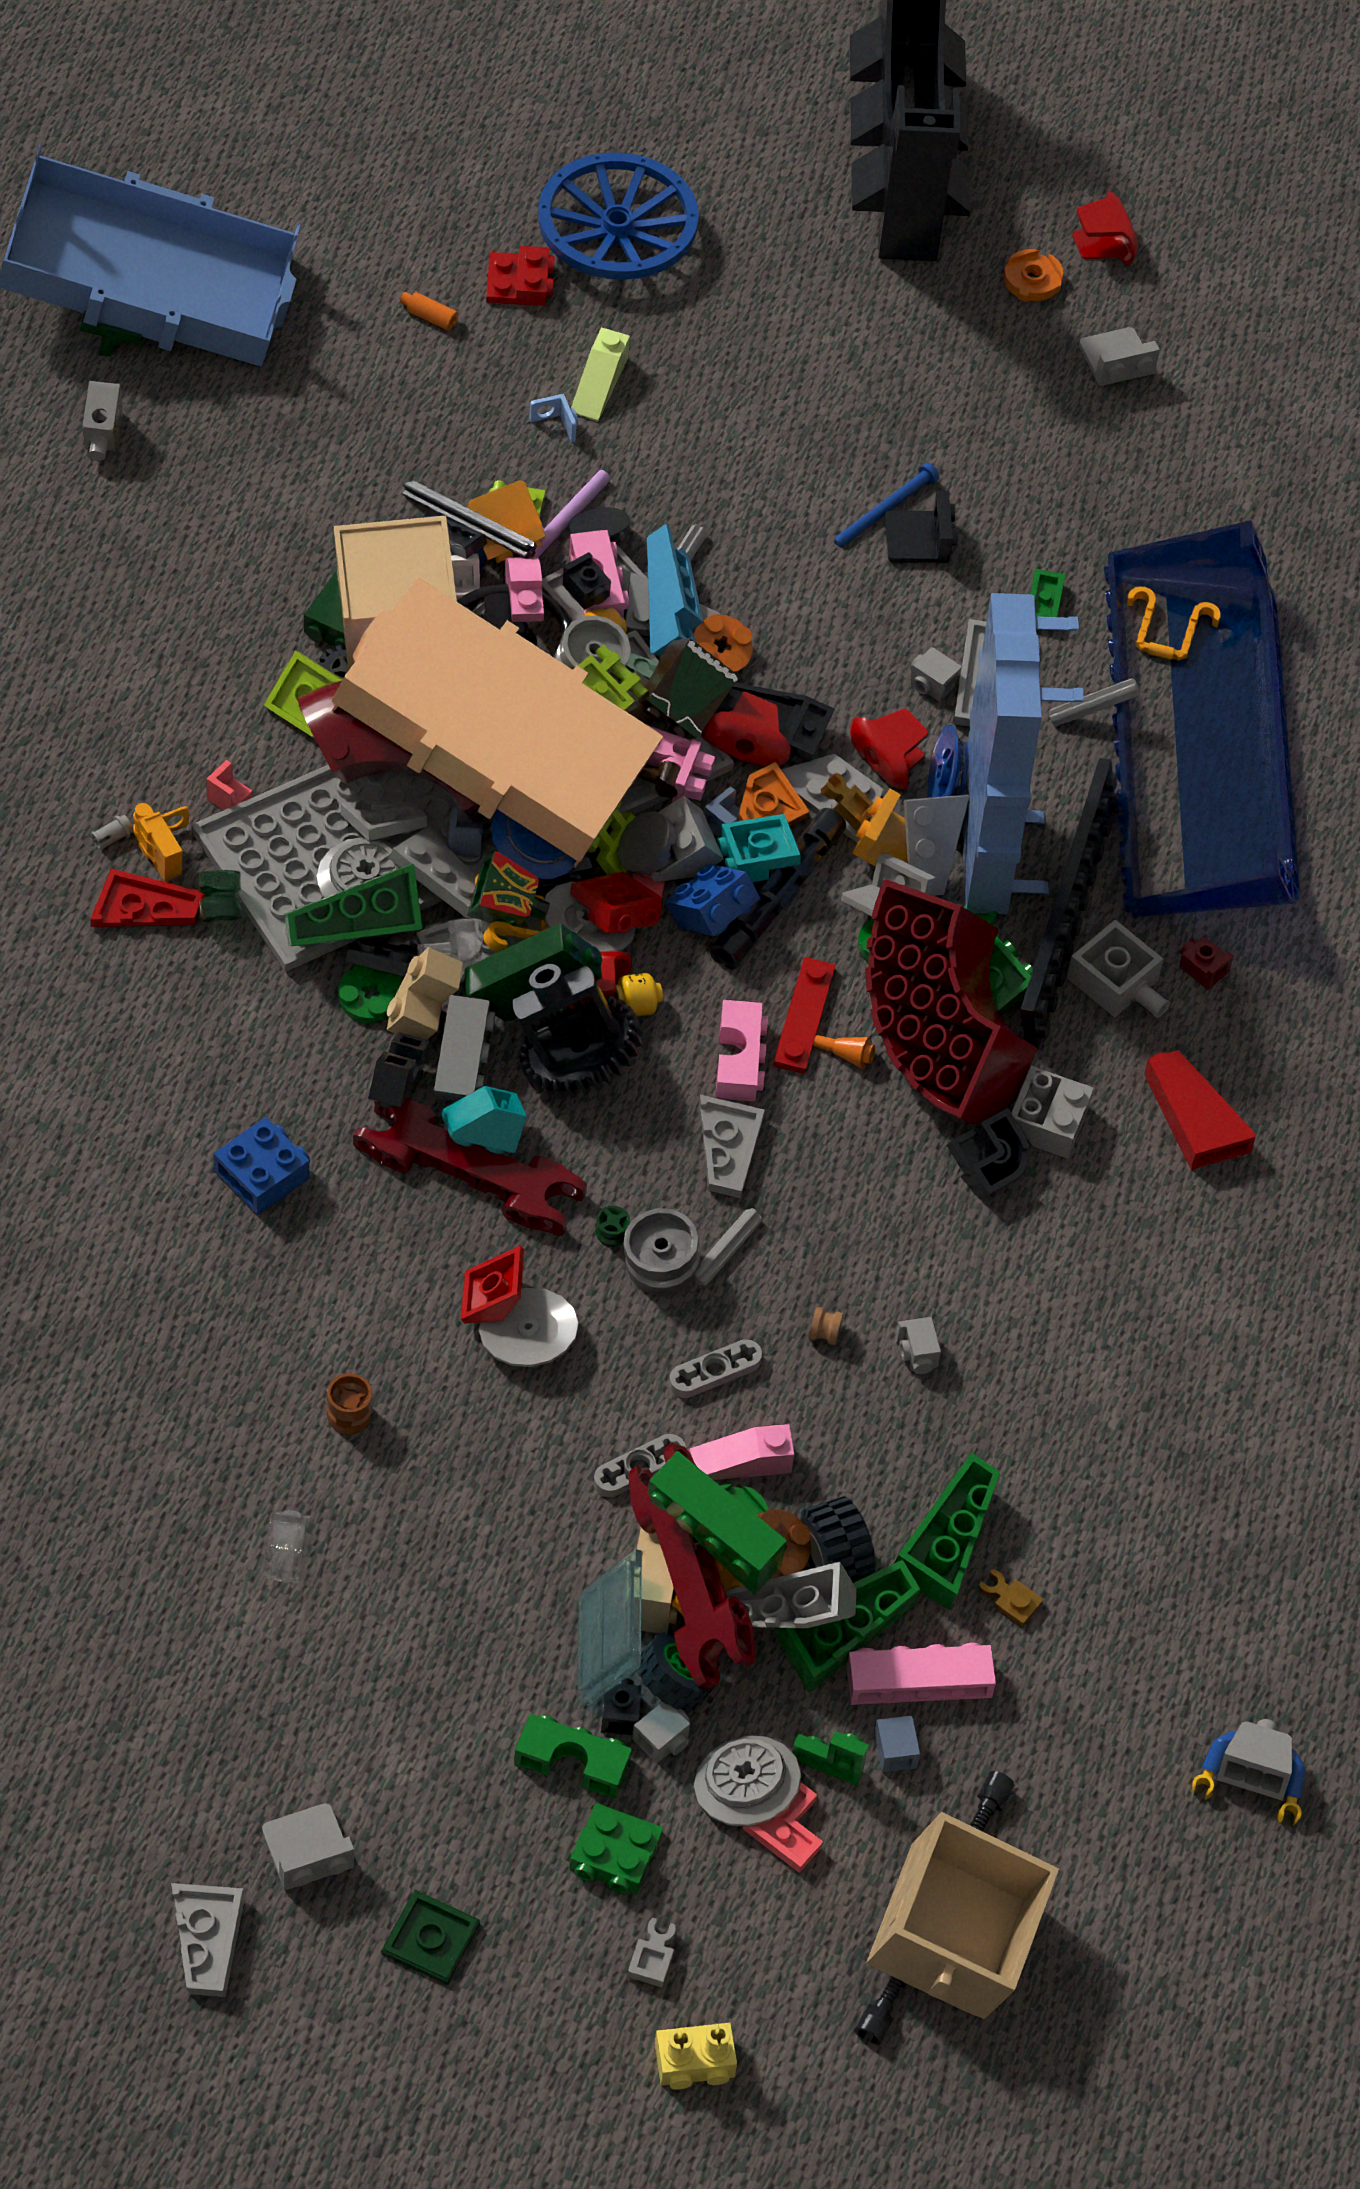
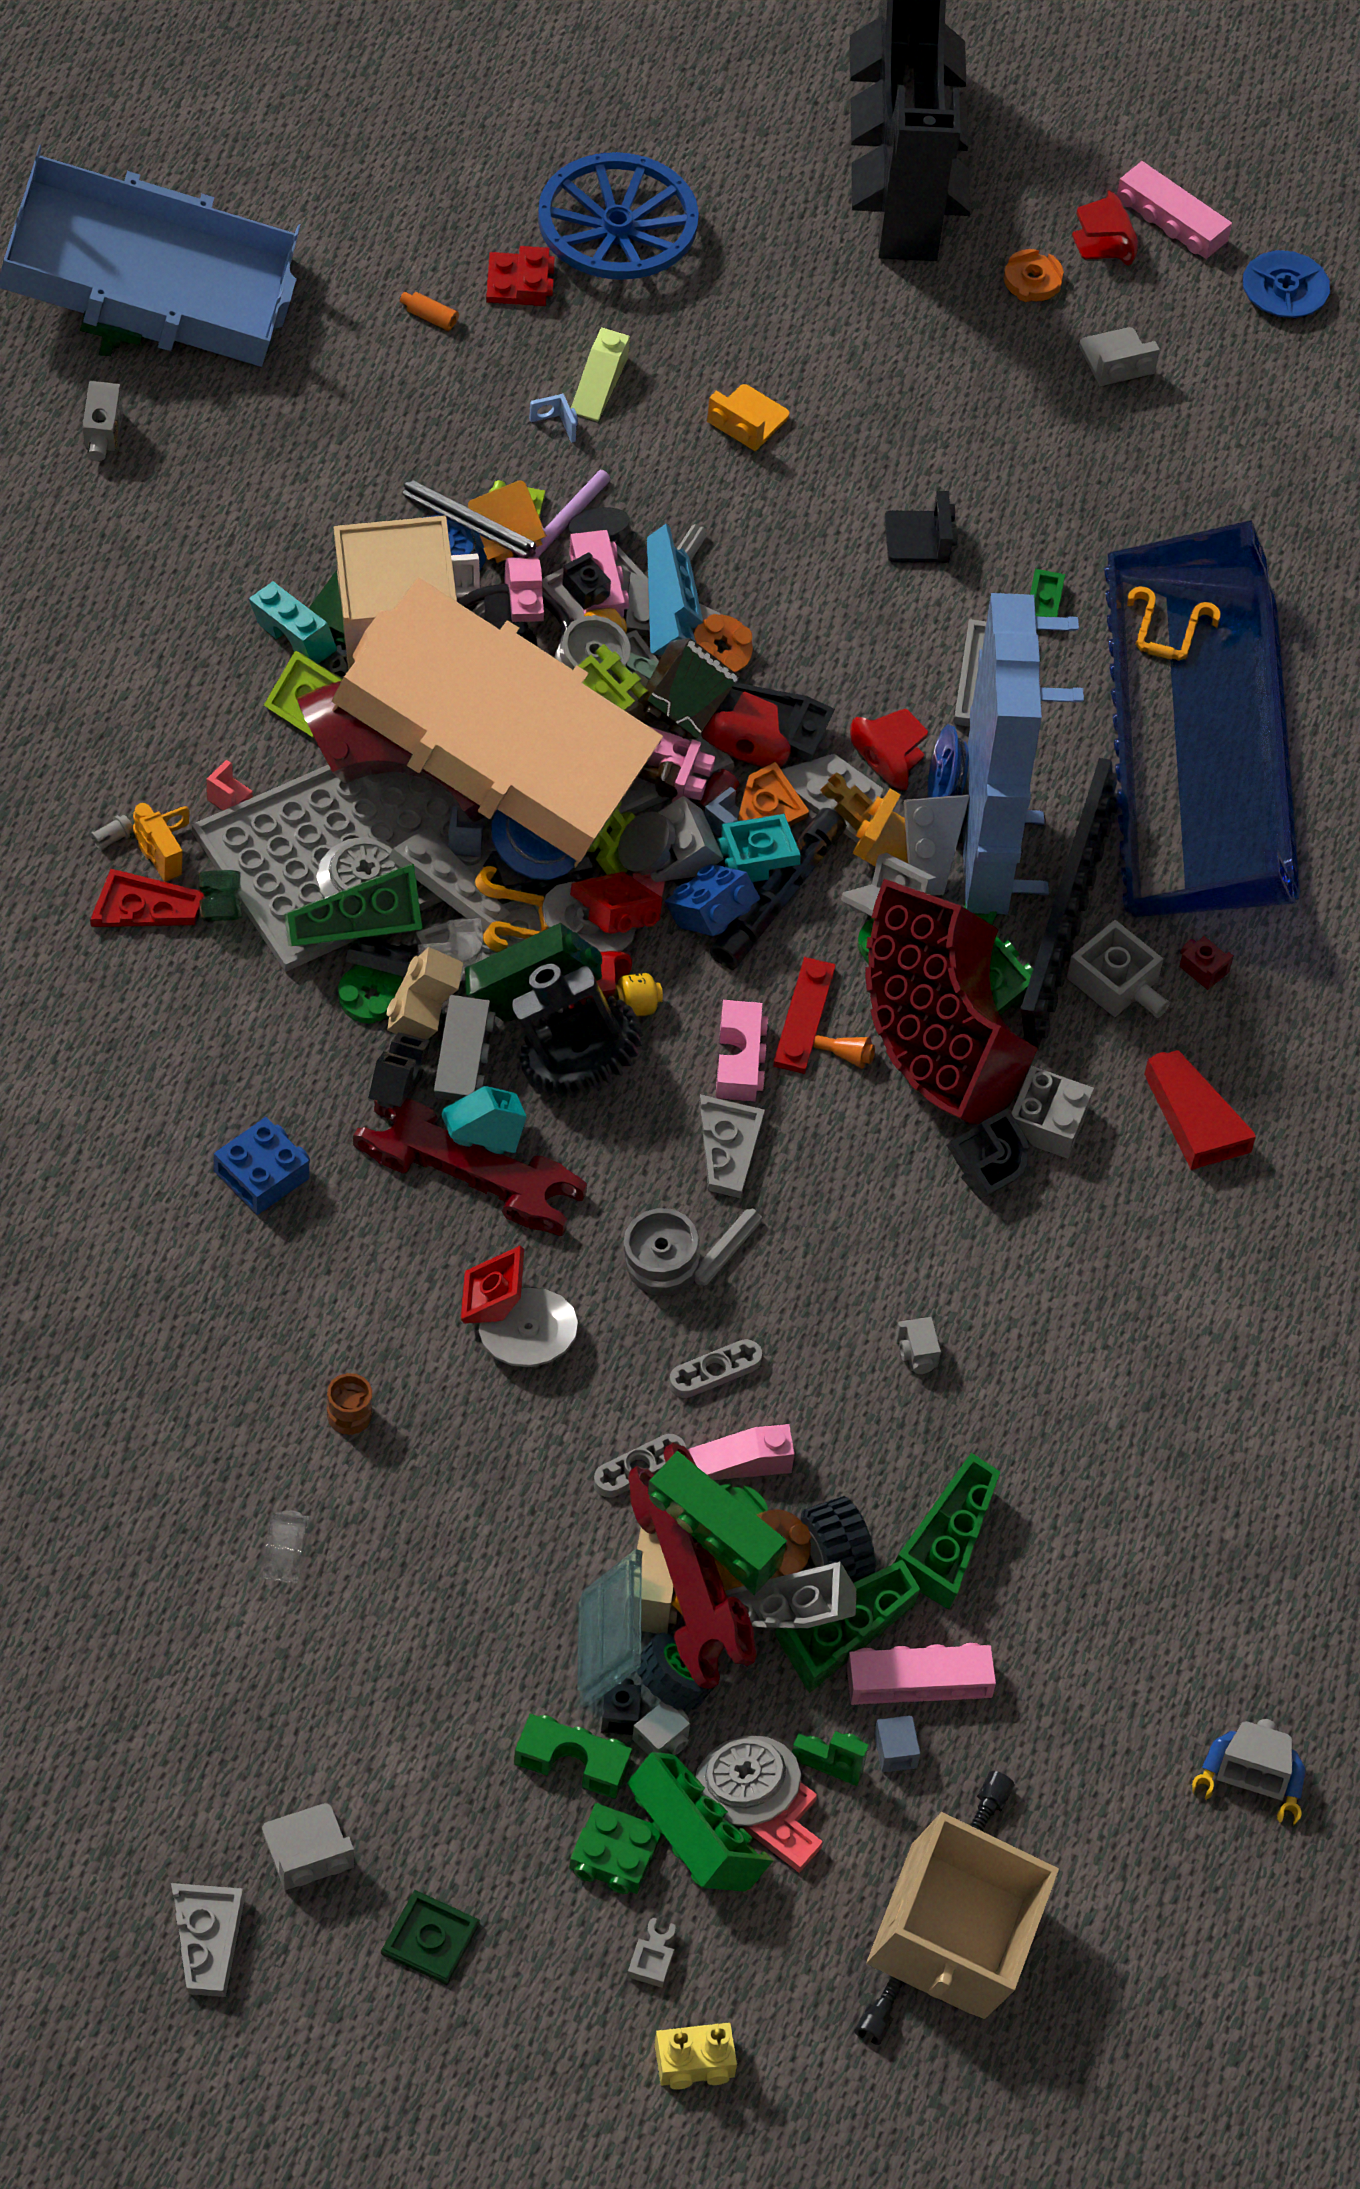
light grey wing [341,802,427,841] -> none
black plate [447,519,487,559] -> none
torso [467,851,550,927] -> none
dark green wheel [596,1206,630,1247] -> none
medium nougat wheel [809,1306,844,1346] -> none
blue bar [834,462,939,547] -> none
light grey brick [910,647,962,702] -> none
pearl gold plate [978,1569,1044,1628] -> none
light grey axle [1049,678,1140,726] -> none
none -> teal arch [249,581,337,663]
none -> green wedge [627,1752,774,1892]
none -> dark red cone [695,769,740,811]
none -> light orange bracket [707,384,790,451]
none -> bright pink brick [1117,161,1232,259]
none -> blue piece [1243,250,1330,318]

